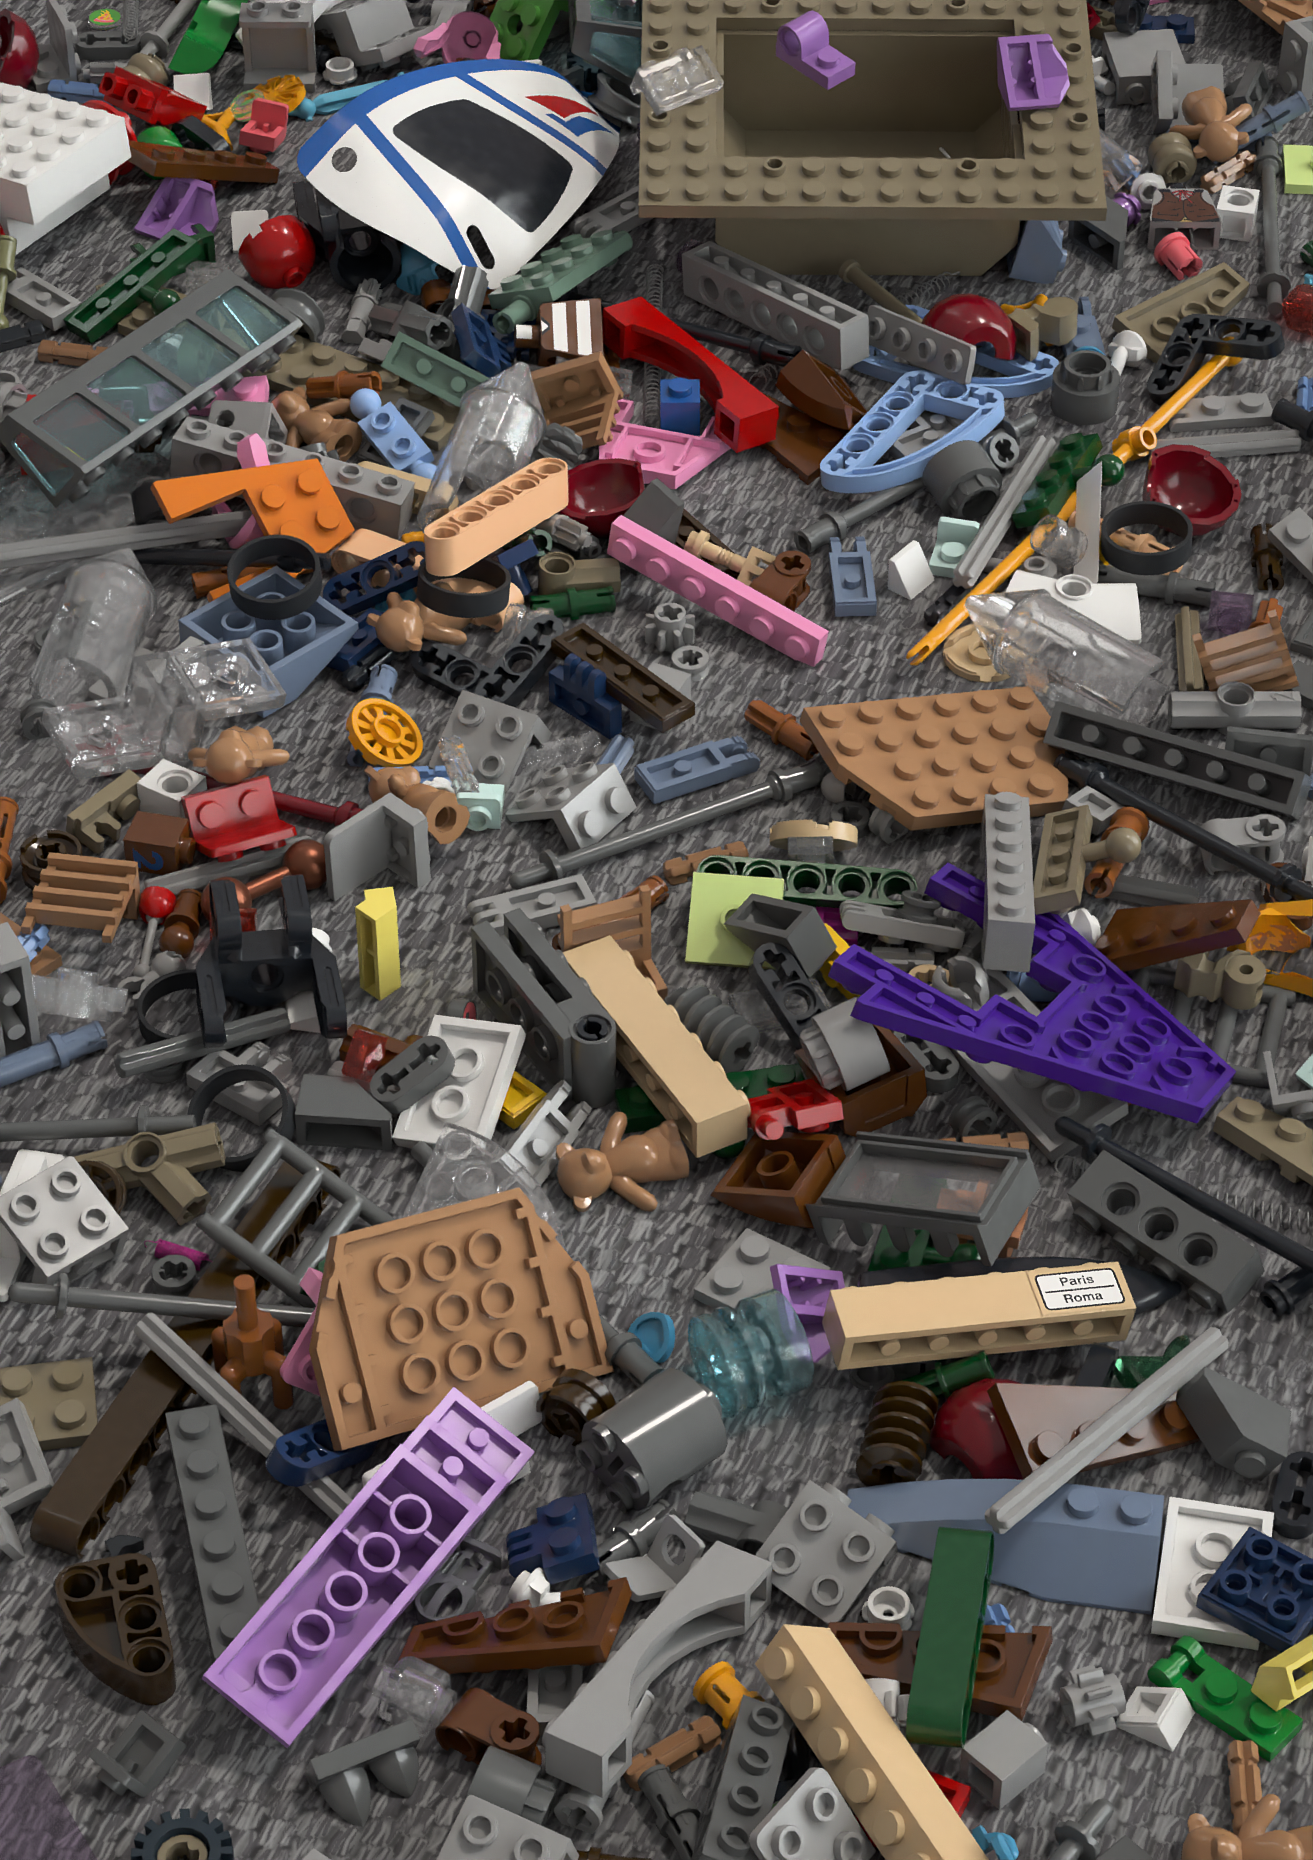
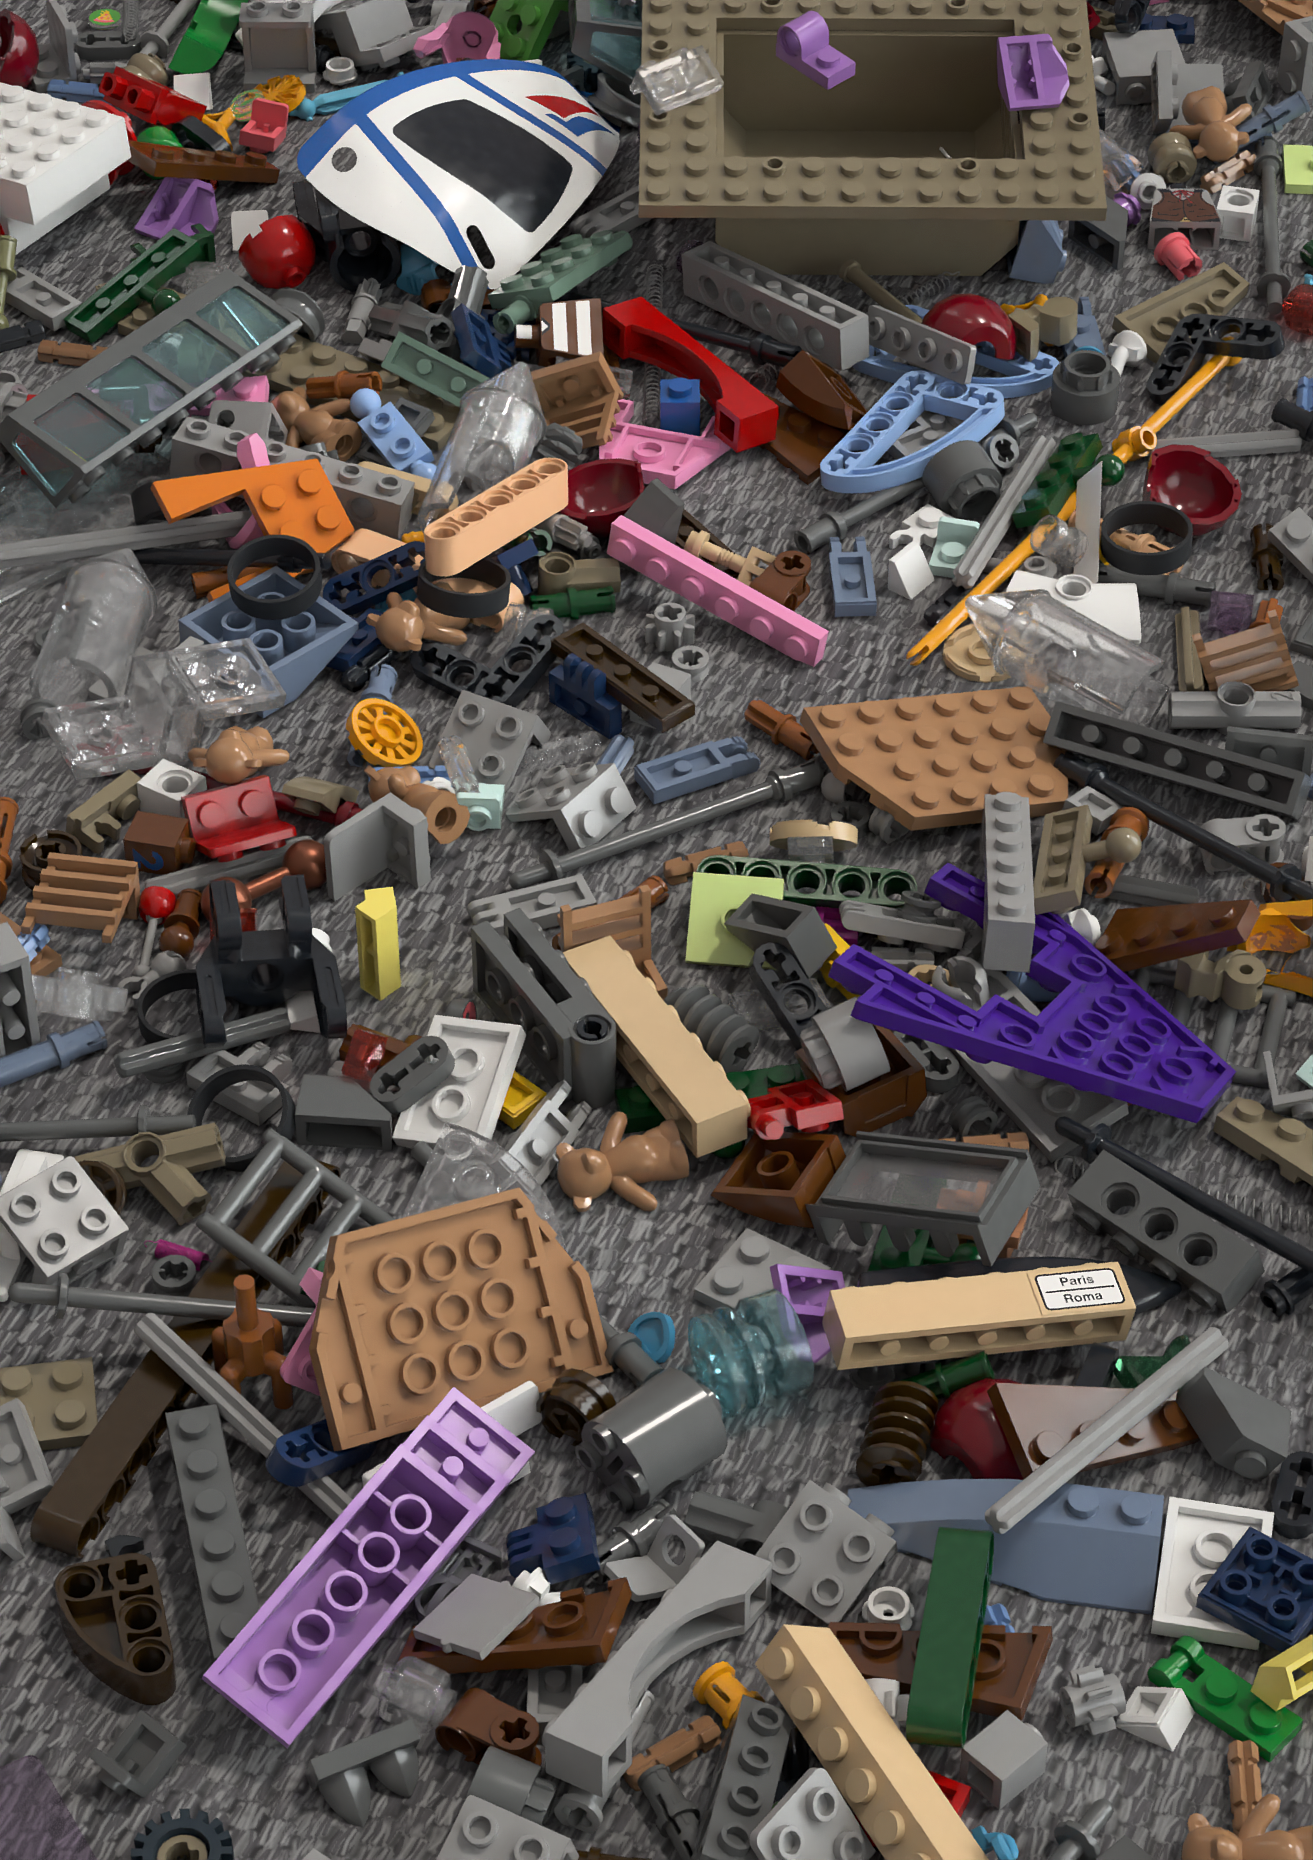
light grey hinge [1167,393,1274,432] -> none
none -> dark tan slope [281,776,359,816]
none -> light grey piece [413,1573,540,1661]
none -> white plate [889,504,954,549]

